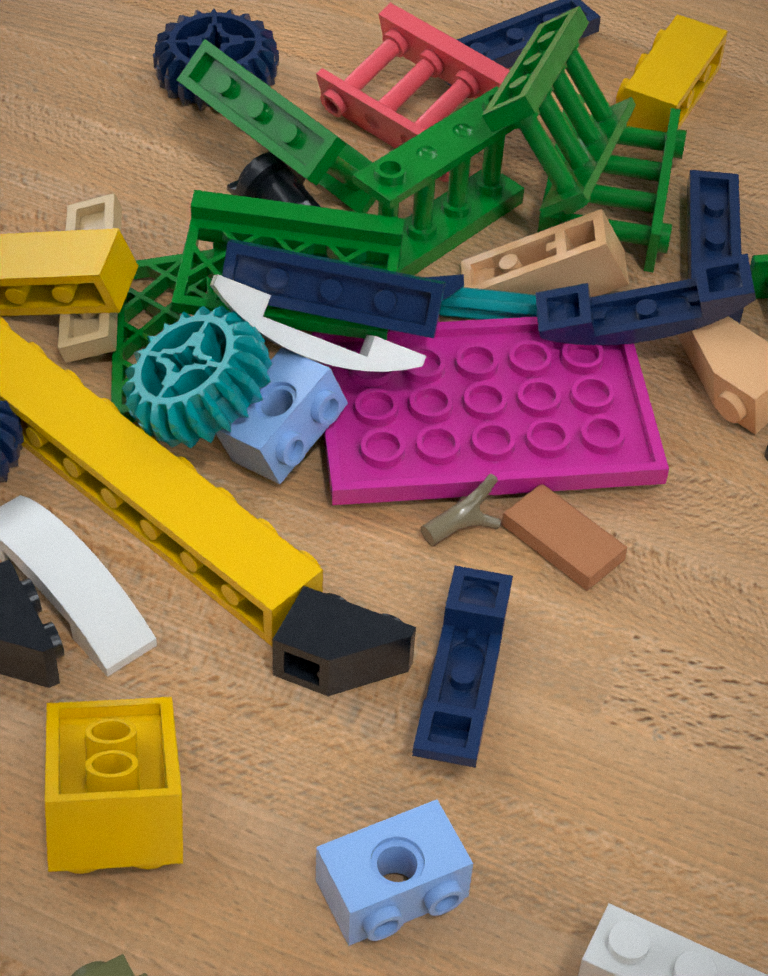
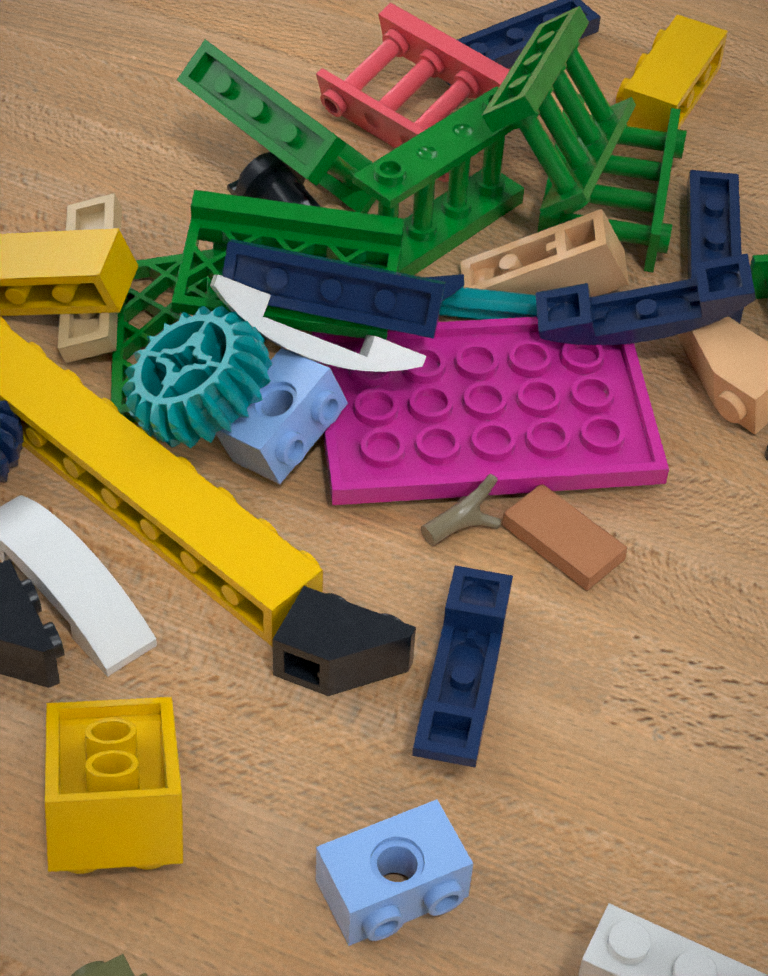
dark blue gear [153,8,279,111] -> none

